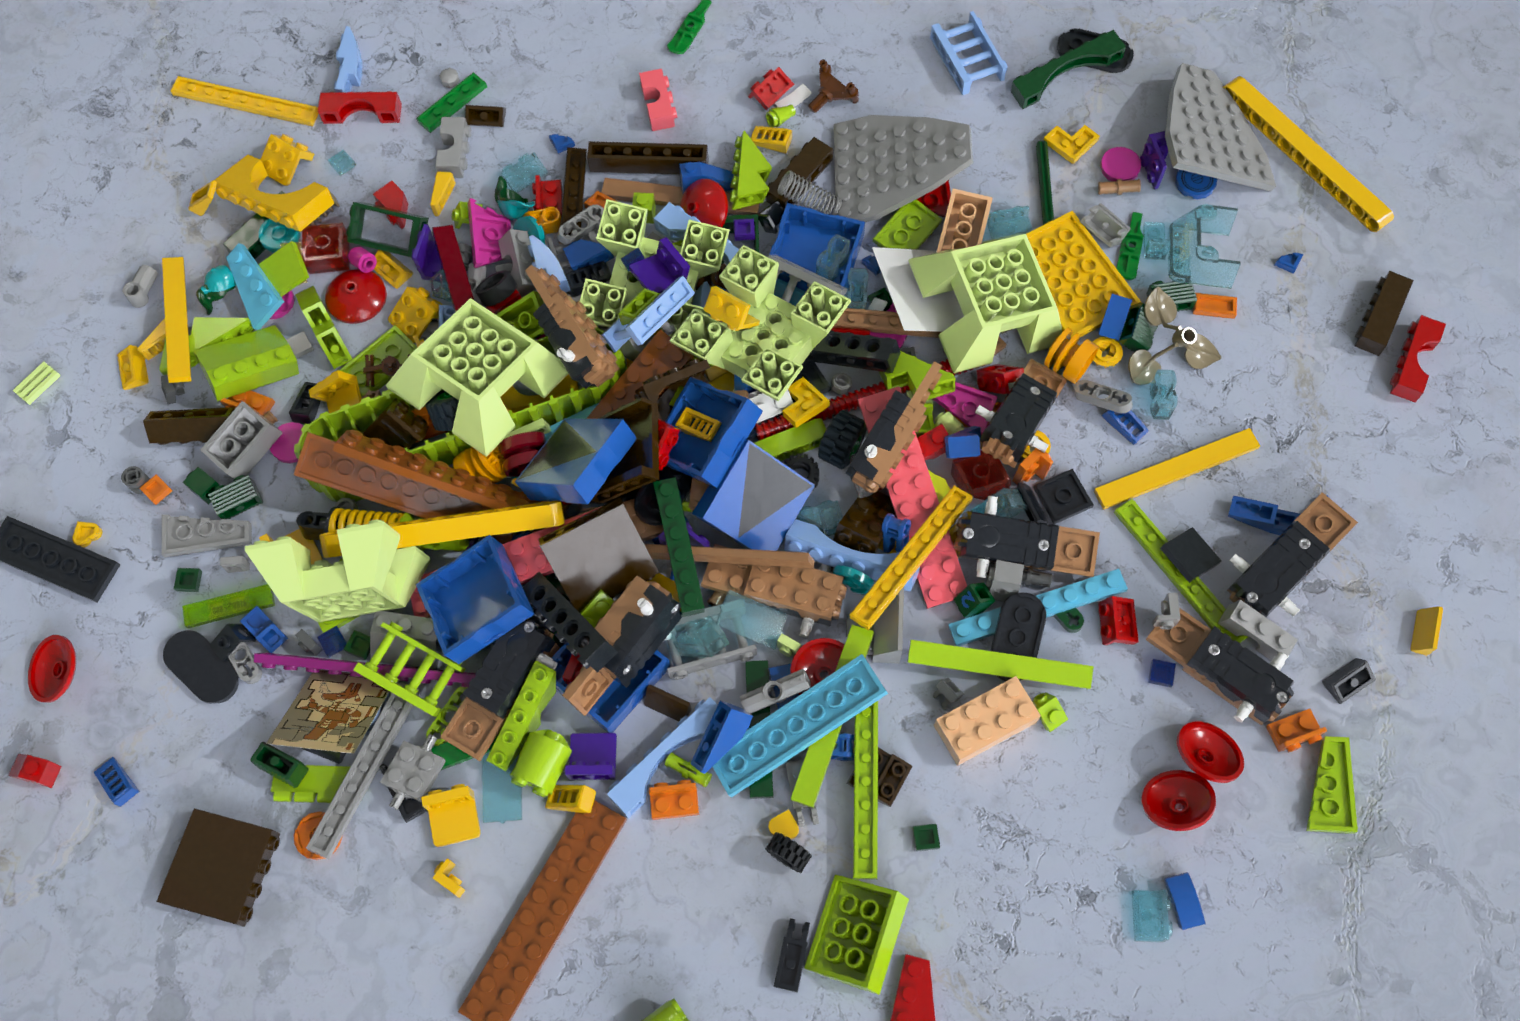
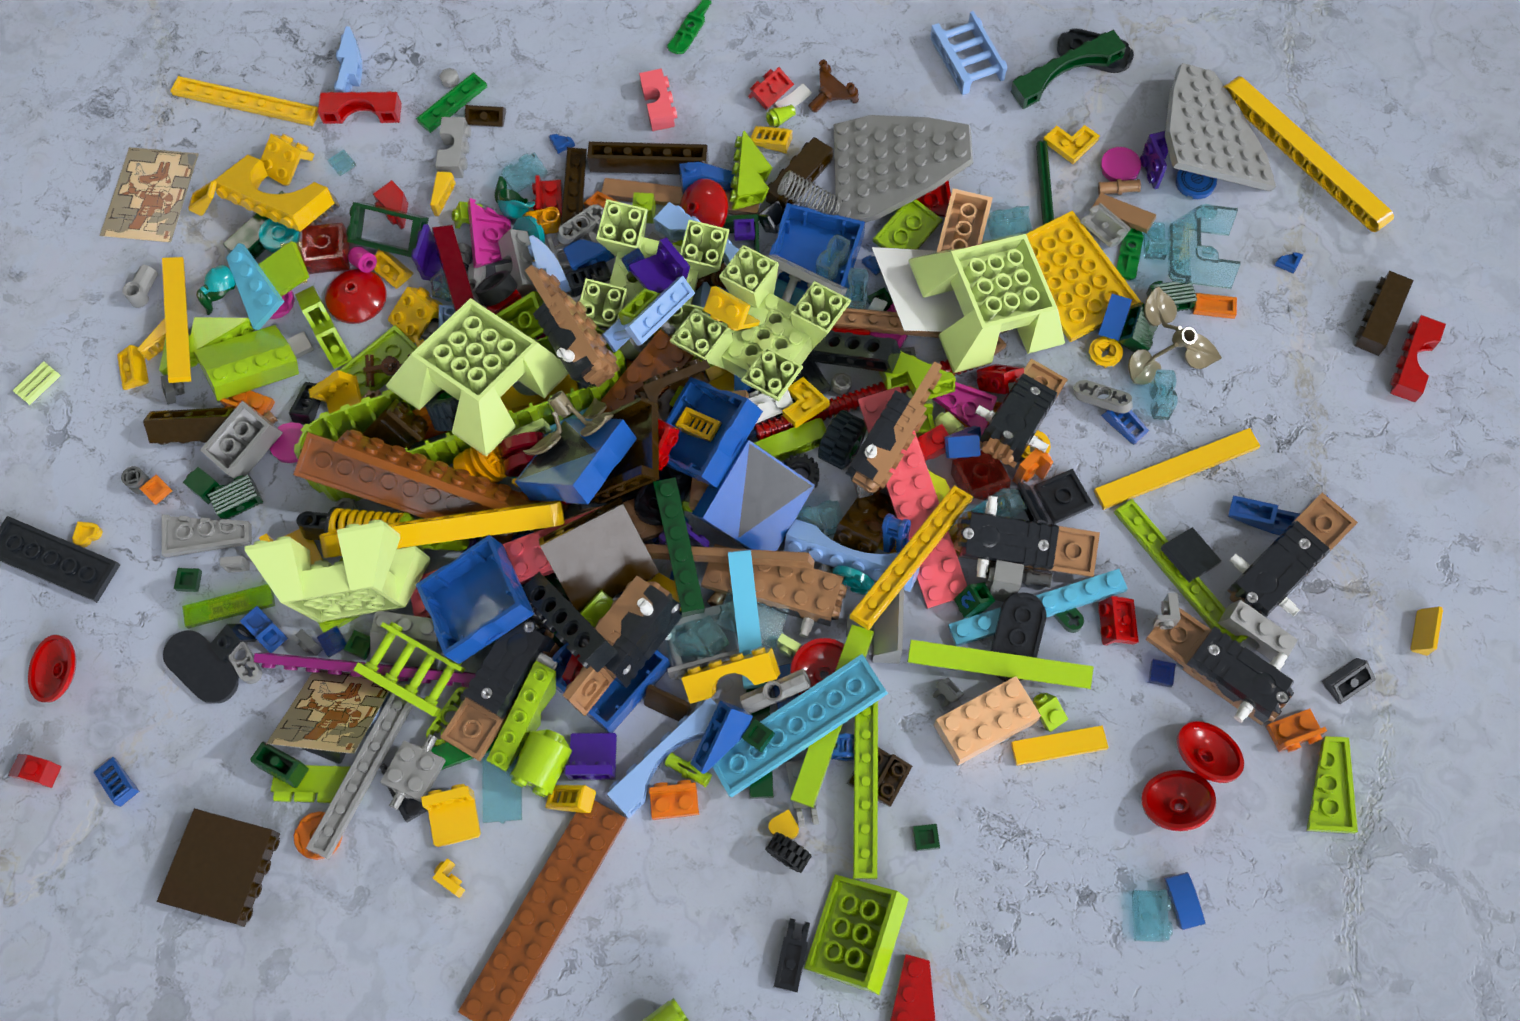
light orange wheel [1044,327,1099,384] -> none
none -> sticker [100,147,199,242]
none -> dark tan plant [523,391,614,455]
none -> yellow arch [681,646,780,704]
none -> medium azure tile [728,549,766,689]
none -> dark green tile [741,719,775,753]
none -> yellow tile [1011,725,1109,766]
none -> medium nougat tile [1092,193,1156,234]

